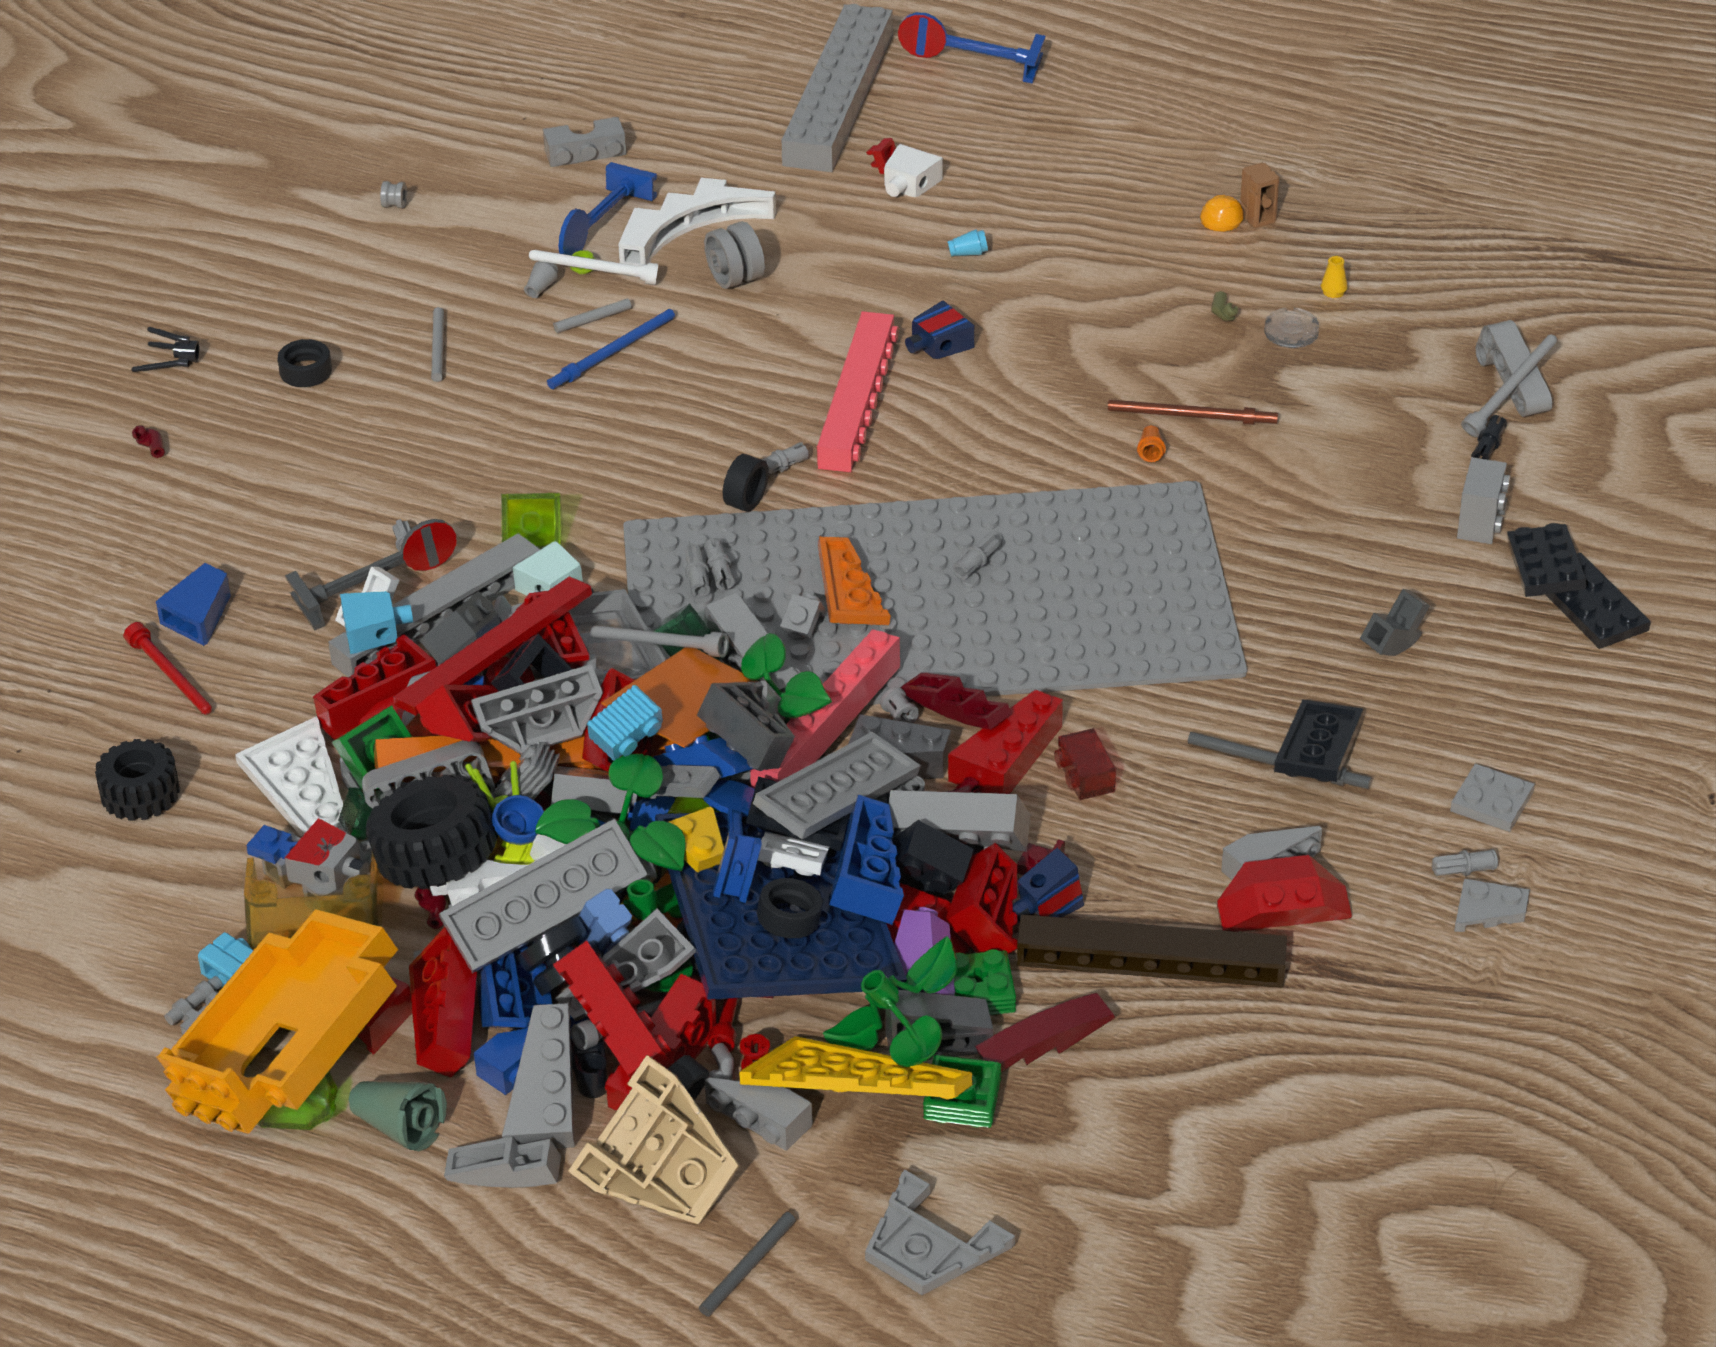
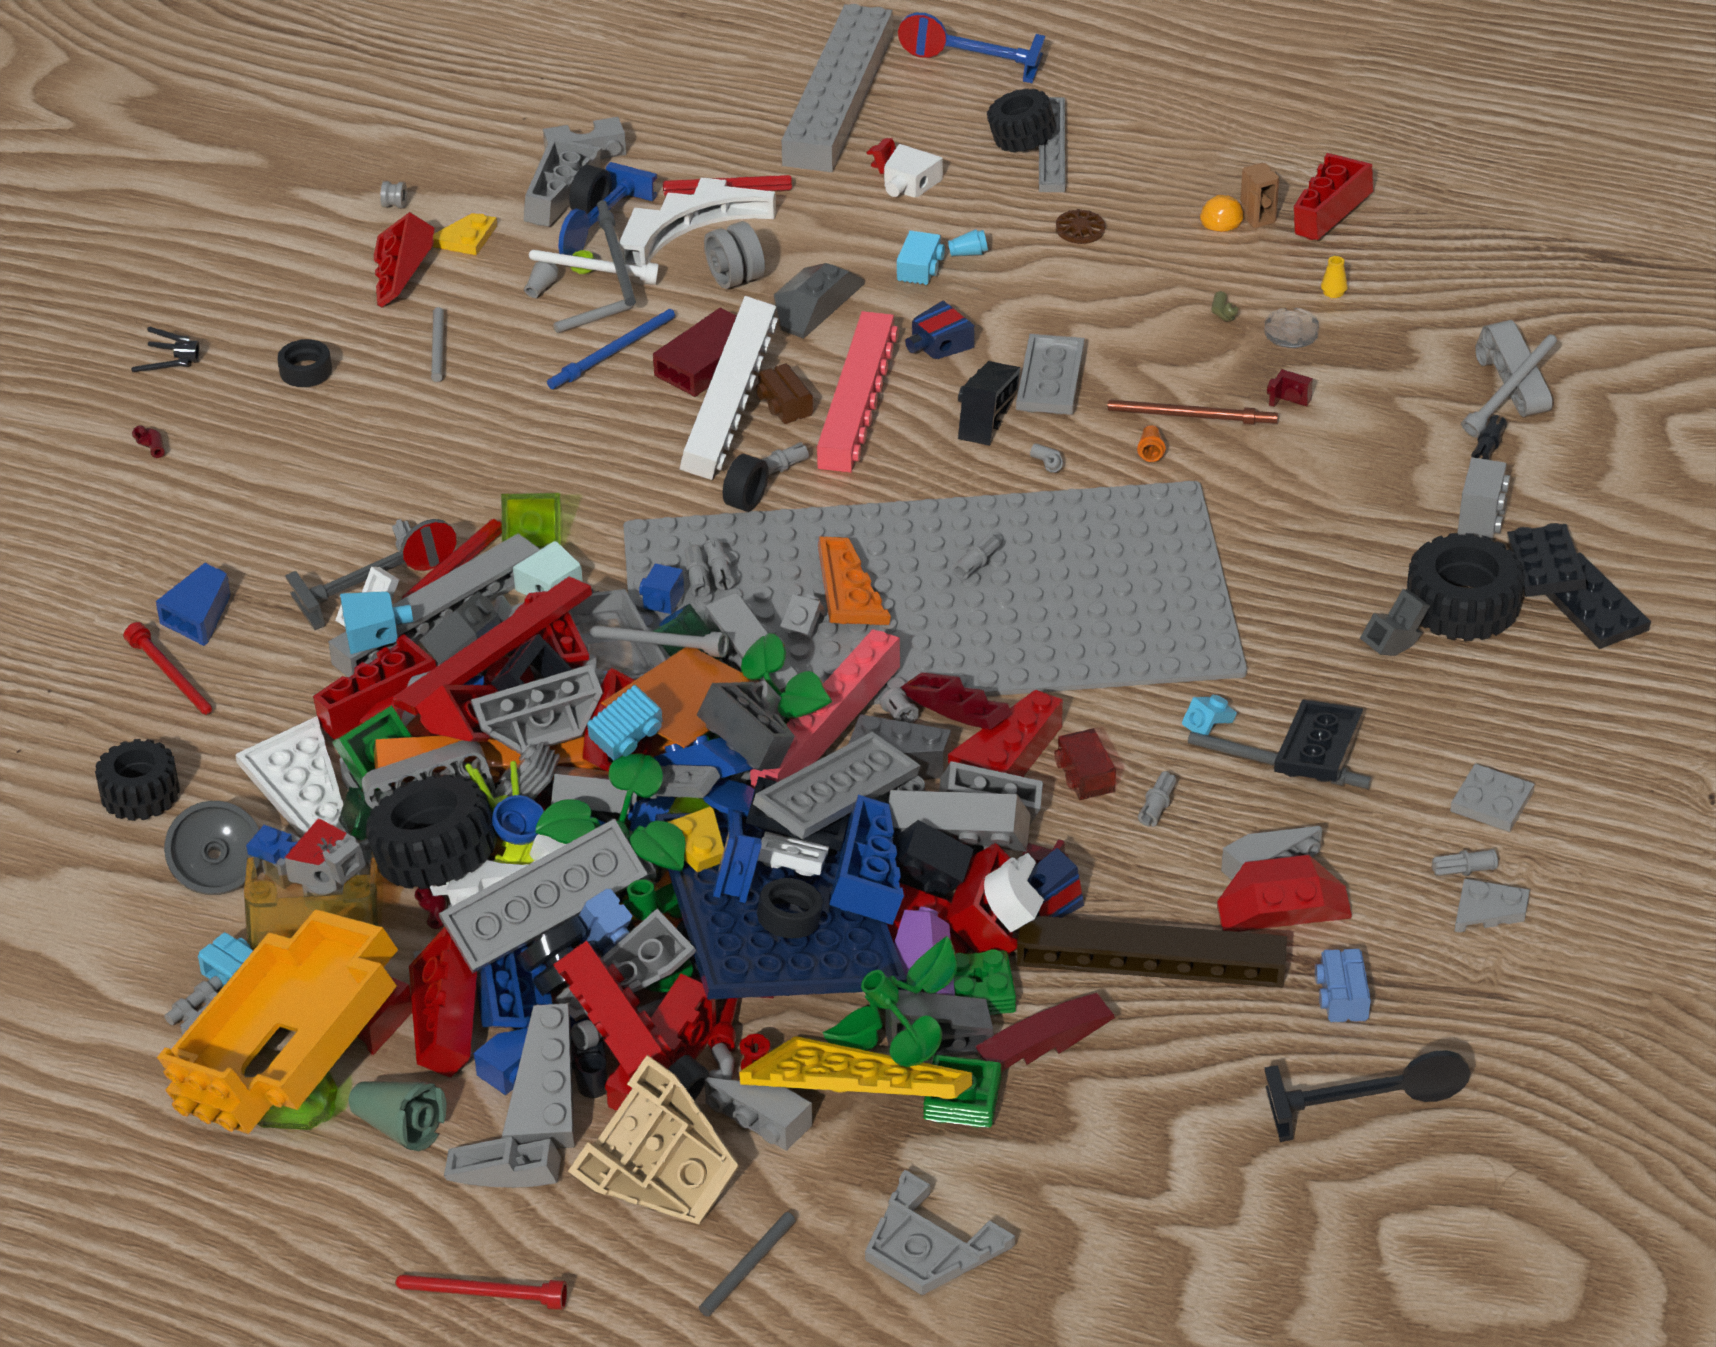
none -> dark grey dish [164,801,261,895]
none -> light grey tile [322,838,366,885]
none -> red wedge [374,212,435,308]
none -> red piece [395,1275,567,1310]
none -> red axle [402,518,503,599]
none -> yellow wing [433,213,497,256]
none -> light grey wedge [524,138,601,226]
none -> black tyre [569,164,612,214]
none -> dark grey bar [597,200,636,306]
none -> blue brick [639,563,684,614]
none -> dark red brick [653,307,737,397]
none -> red axle [663,175,792,196]
none -> white brick [679,296,778,480]
none -> reddish brown brick [756,363,813,424]
none -> dark grey wedge [774,263,865,339]
none -> medium azure brick [897,230,945,286]
none -> light grey brick [939,761,1043,826]
none -> black wedge [958,361,1020,446]
none -> white brick [984,853,1044,932]
none -> black tyre [987,88,1057,152]
none -> light grey plate [1016,334,1085,414]
none -> light grey arm [1030,443,1063,473]
none -> light grey tile [1039,97,1065,192]
none -> reddish brown wheel [1056,209,1105,244]
none -> light grey axle [1138,771,1176,827]
none -> medium azure bracket [1182,695,1237,736]
none -> black piece [1264,1050,1471,1142]
none -> dark red bracket [1267,369,1313,407]
none -> red wedge [1293,153,1373,240]
none -> medium blue brick [1315,949,1371,1022]
none -> black tyre [1407,533,1525,641]

